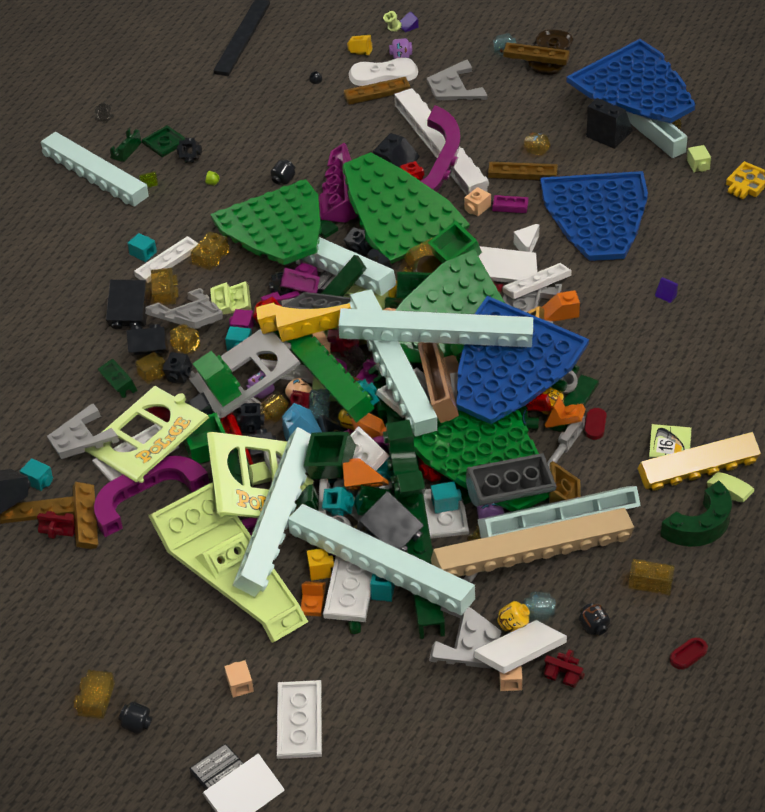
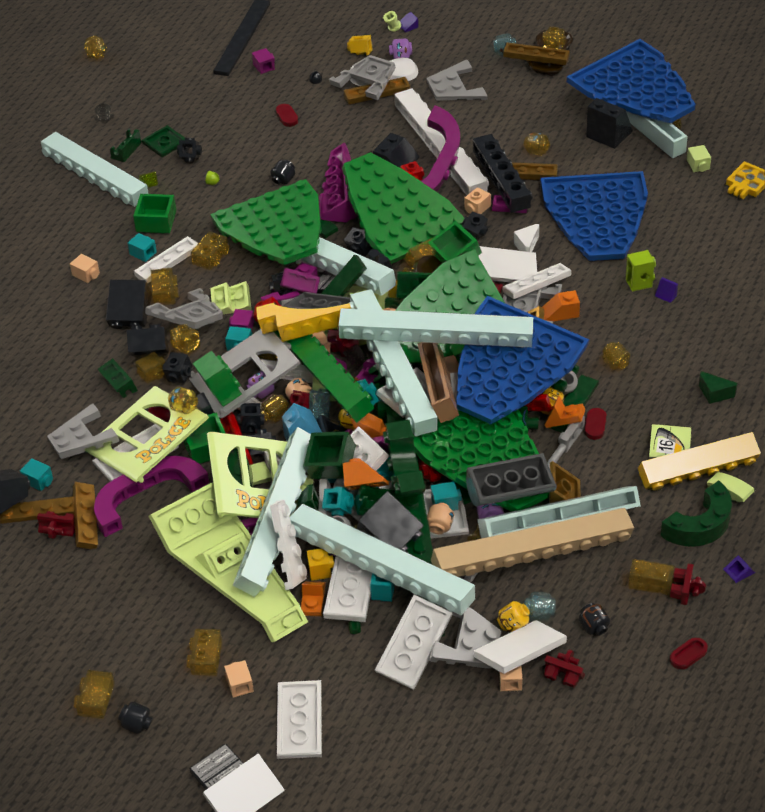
none -> light nougat brick [70,254,100,283]
none -> clear yellow head [84,35,107,60]
none -> green piece [133,194,176,233]
none -> clear yellow head [168,387,198,414]
none -> clear yellow brick [187,629,222,676]
none -> magenta brick [252,48,275,74]
none -> white wing [270,500,307,590]
none -> dark red tile [276,104,298,127]
none -> light grey wing [329,55,396,100]
none -> white tile [375,595,453,690]
none -> light nougat head [427,503,454,534]
none -> black brick [462,211,489,241]
none -> black brick [473,134,533,213]
none -> clear yellow brick [542,26,566,50]
none -> clear yellow head [602,342,630,370]
none -> lime brick [626,250,656,292]
none -> dark red hips [670,564,706,605]
none -> dark green slope [699,371,738,404]
none -> dark purple slope [723,555,755,583]

